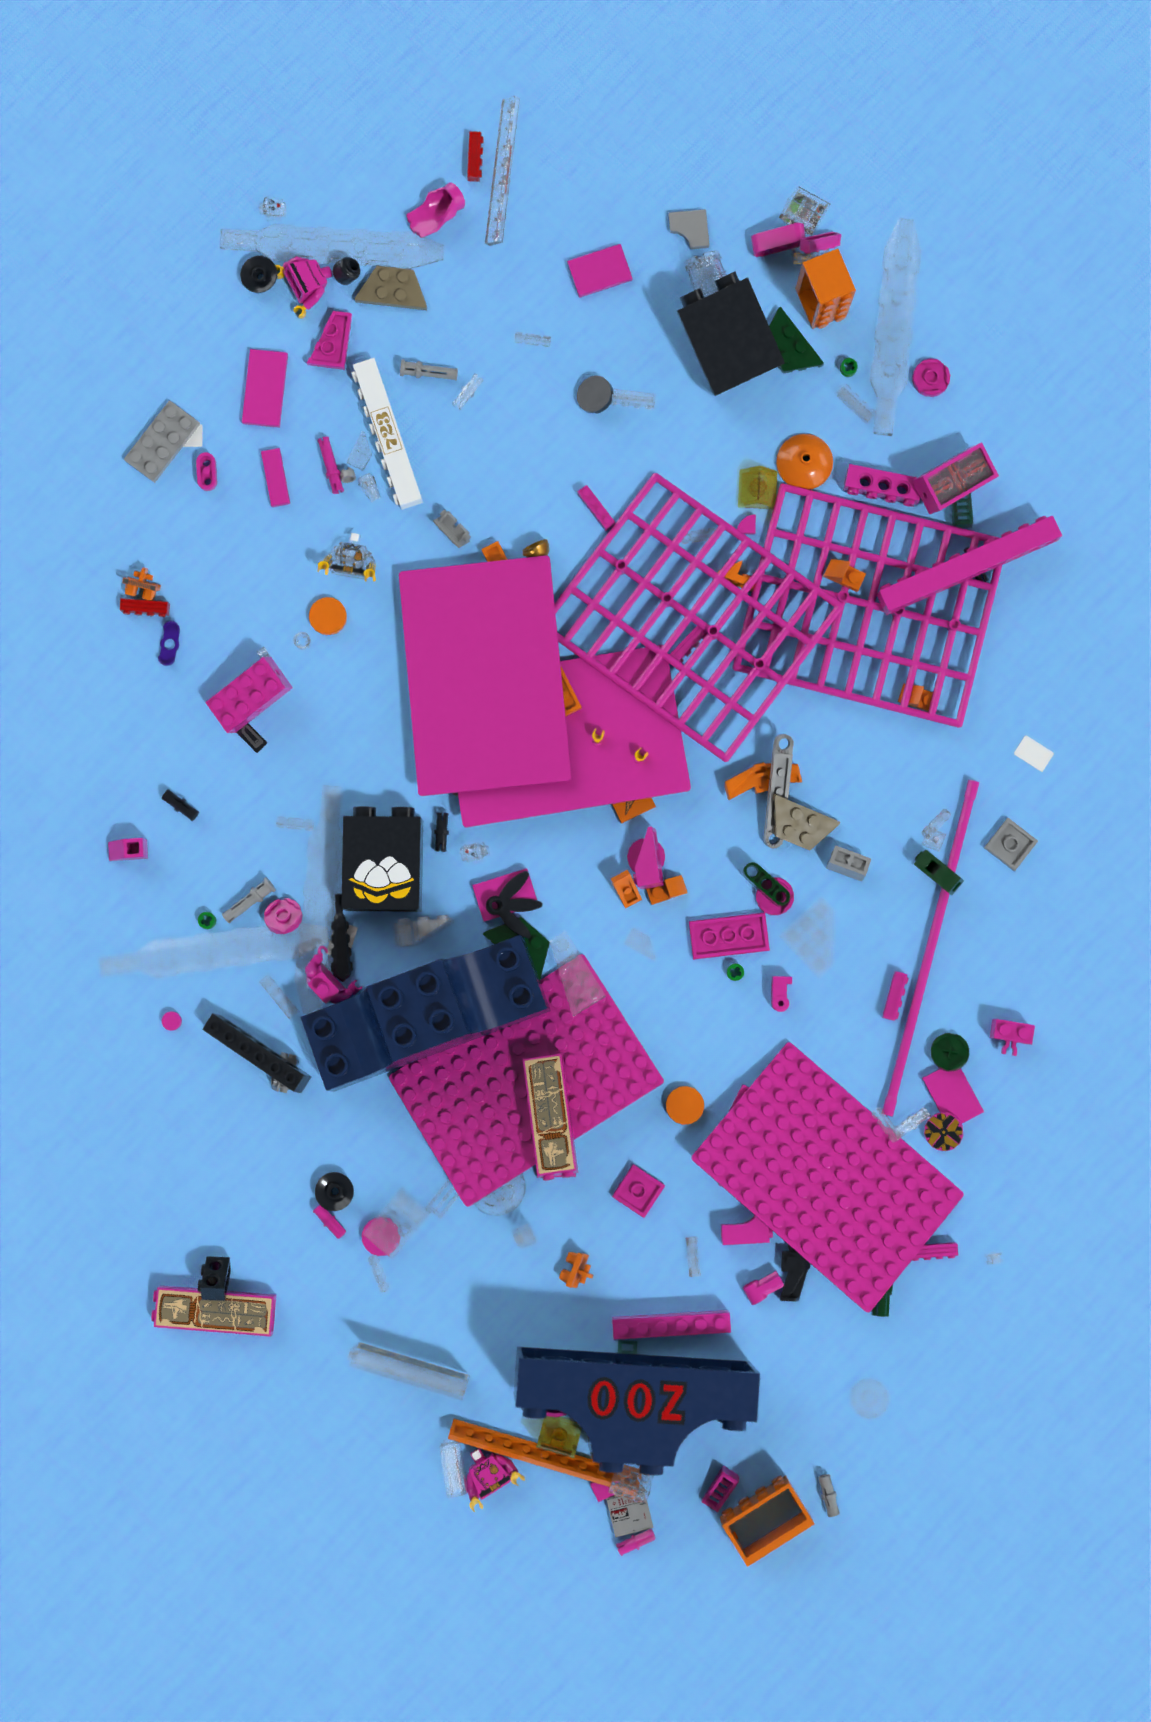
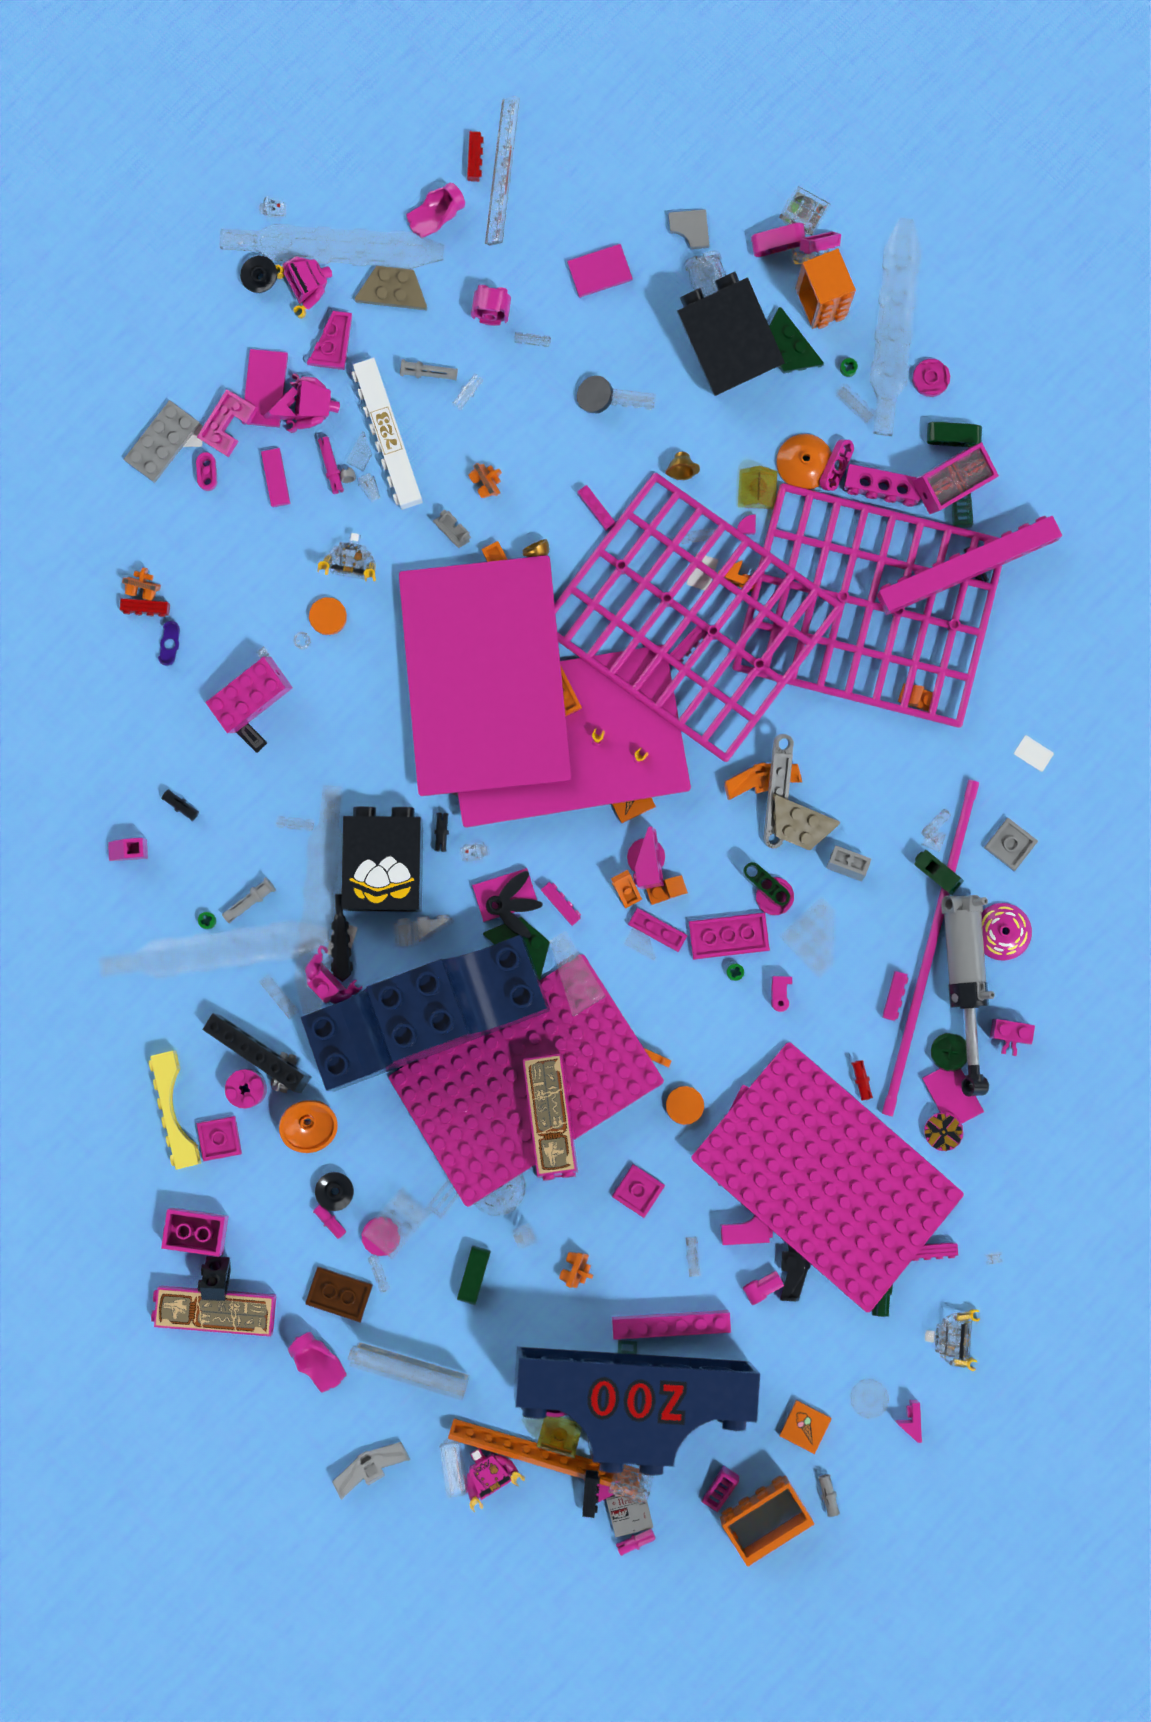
dark pink tile [162,1011,182,1031] -> none
dark pink tile [264,898,303,934] -> none
black head [332,256,361,285] -> none
orange slope [823,559,866,592] -> none
clear axle [871,1107,901,1143] -> none
clear pin [892,1107,931,1139] -> none
none -> light yellow arch [149,1050,202,1170]
none -> dark pink brick [161,1208,229,1257]
none -> dark pink plate [197,389,259,457]
none -> dark pink tile [197,1116,242,1162]
none -> dark pink brick [225,1069,267,1109]
none -> dark pink slope [263,387,299,420]
none -> orange dish [279,1100,338,1153]
none -> dark pink torso [286,374,340,433]
none -> dark pink hair [288,1332,347,1393]
none -> reddish brown tile [305,1266,373,1322]
none -> light grey plate [332,1442,411,1500]
none -> dark green beam [457,1245,491,1305]
none -> orange hips [468,463,502,499]
none -> dark pink brick [471,285,511,326]
none -> dark pink piece [541,882,581,926]
none -> black piece [582,1470,600,1518]
none -> dark pink tile [628,908,688,952]
none -> orange plate [644,1048,672,1068]
none -> pearl gold piece [665,452,700,480]
none -> white sticker [687,553,718,590]
none -> orange tile [779,1400,832,1454]
none -> dark pink beam [820,439,854,491]
none -> red pin [851,1060,873,1101]
none -> dark pink slope [895,1400,922,1443]
none -> clear torso [925,1309,980,1371]
none -> dark green beam [927,422,982,447]
none -> light grey piece [942,895,995,1097]
none -> dark pink dish [981,903,1032,961]

